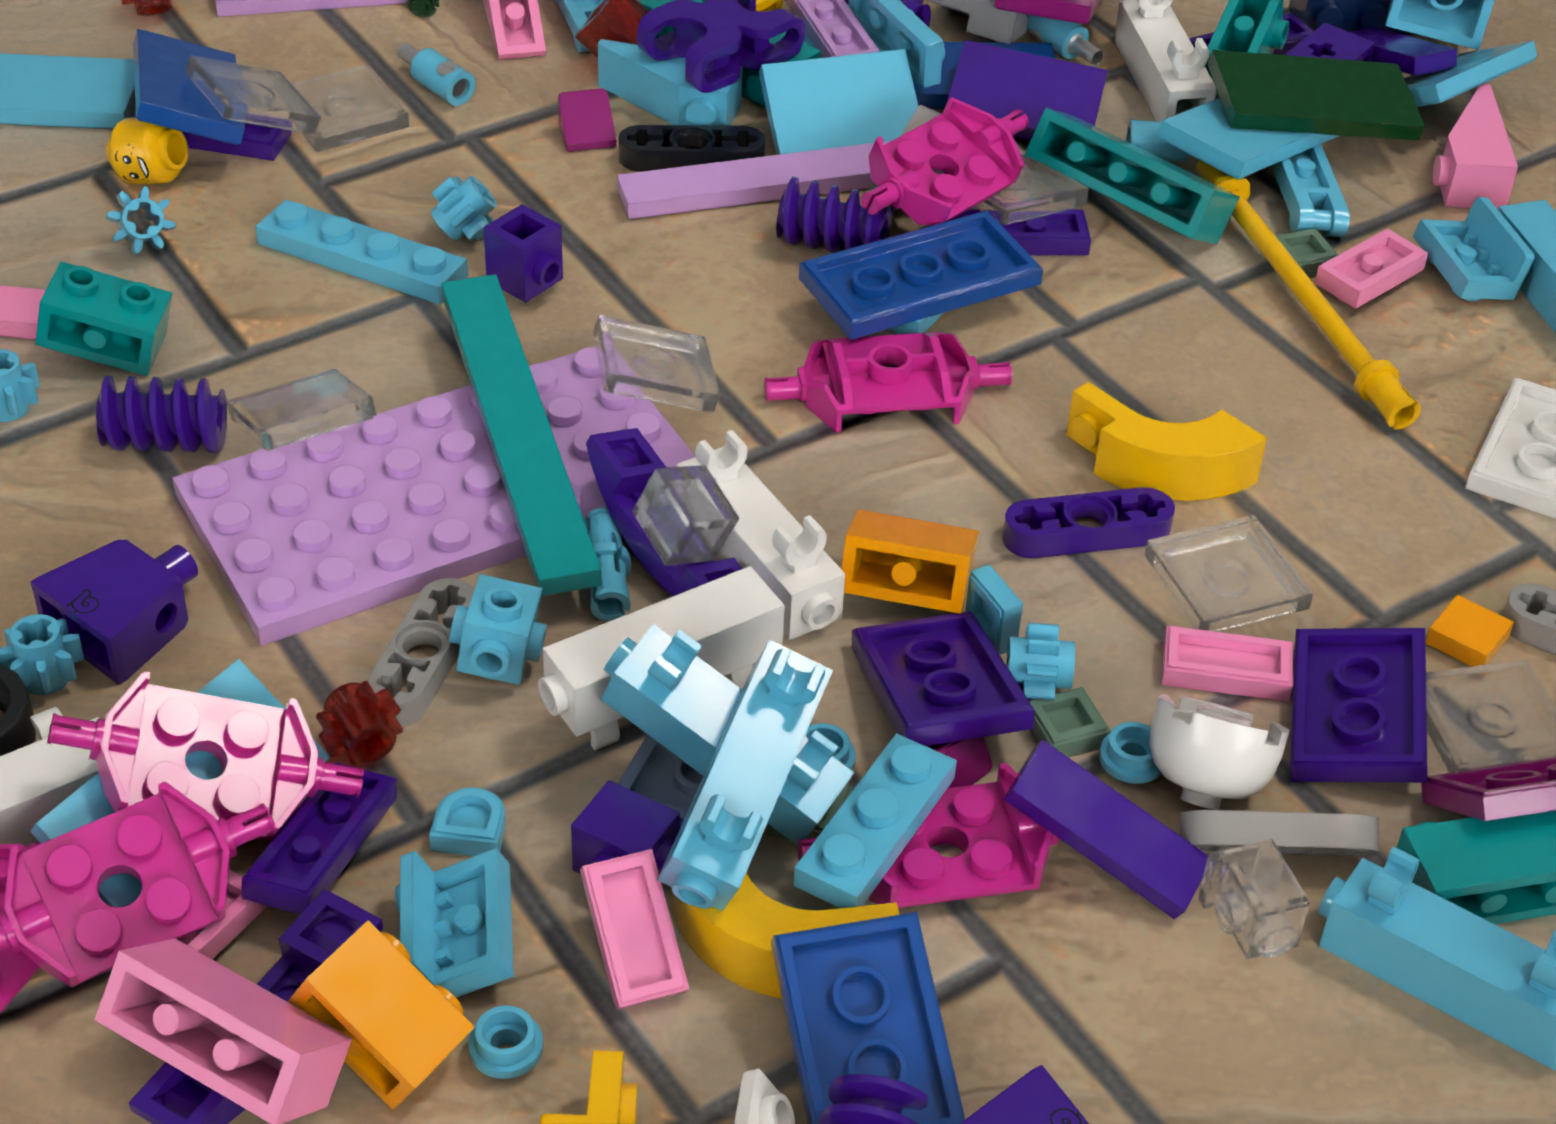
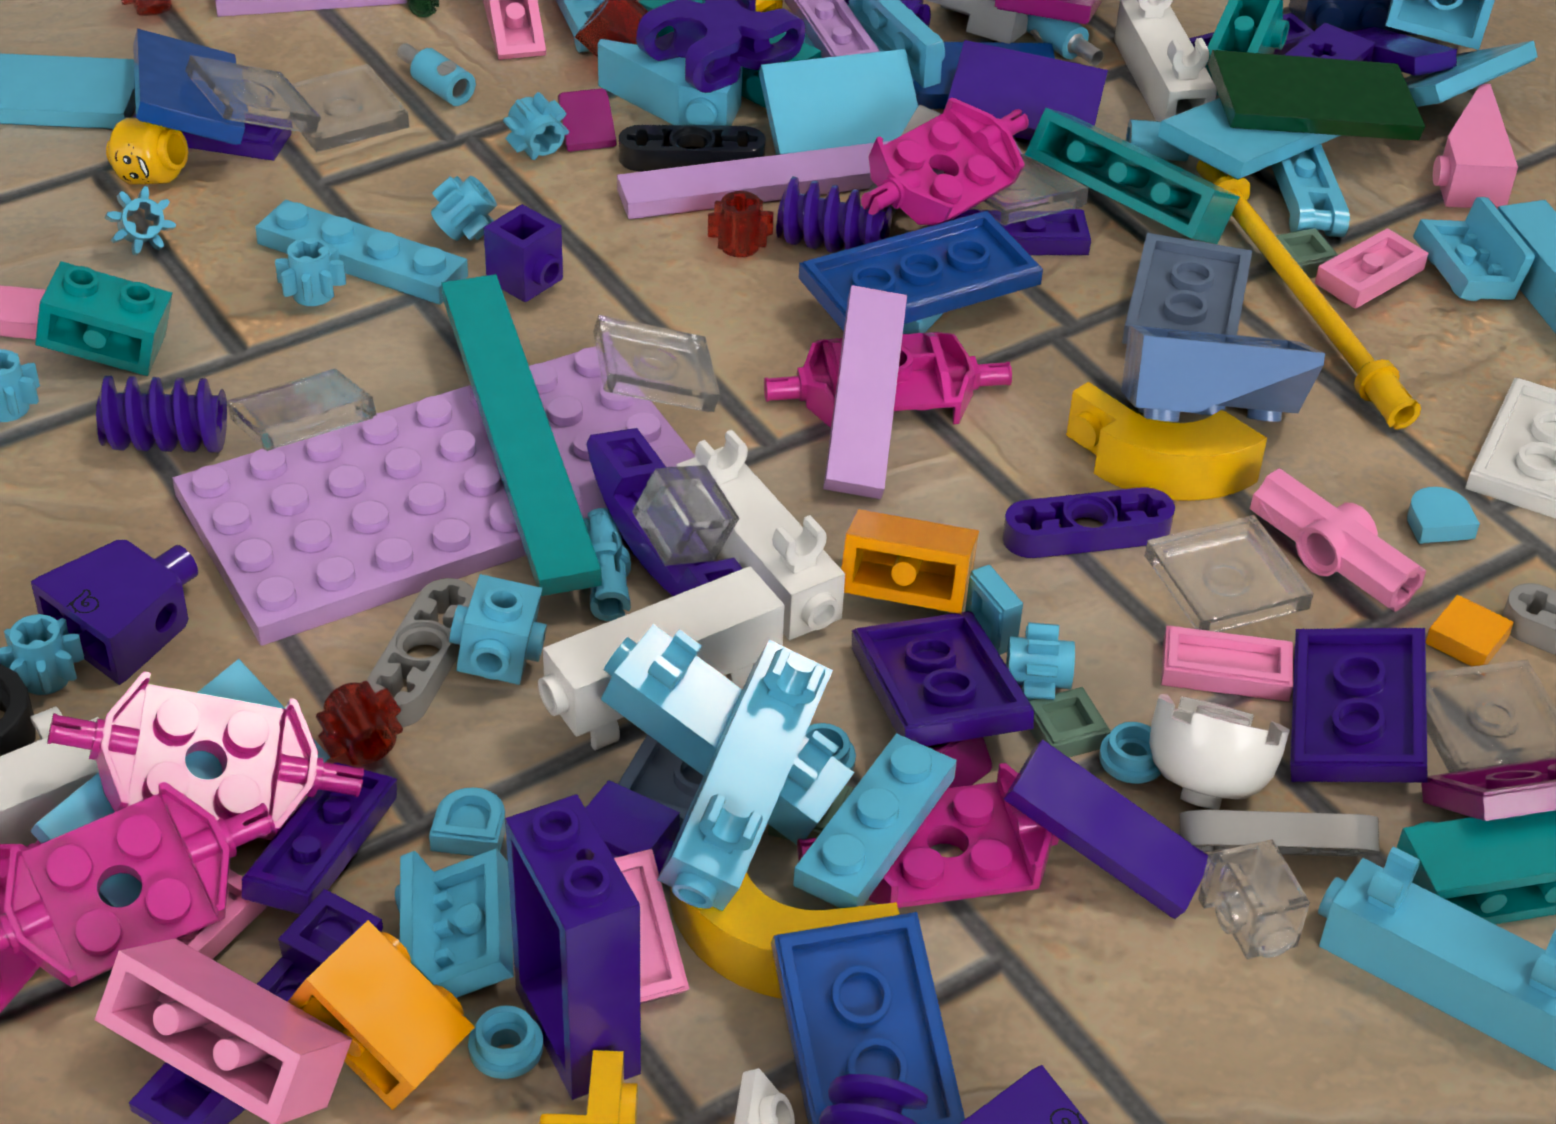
none -> medium azure gear [275,238,346,306]
none -> medium azure gear [503,92,569,160]
none -> dark purple piece [505,794,641,1100]
none -> clear red gear [707,191,774,257]
none -> lavender tile [823,285,907,499]
none -> medium blue slope [1121,325,1325,422]
none -> sand blue plate [1122,233,1252,344]
none -> bright pink piece [1250,468,1426,612]
none -> medium azure tile [1407,487,1480,544]

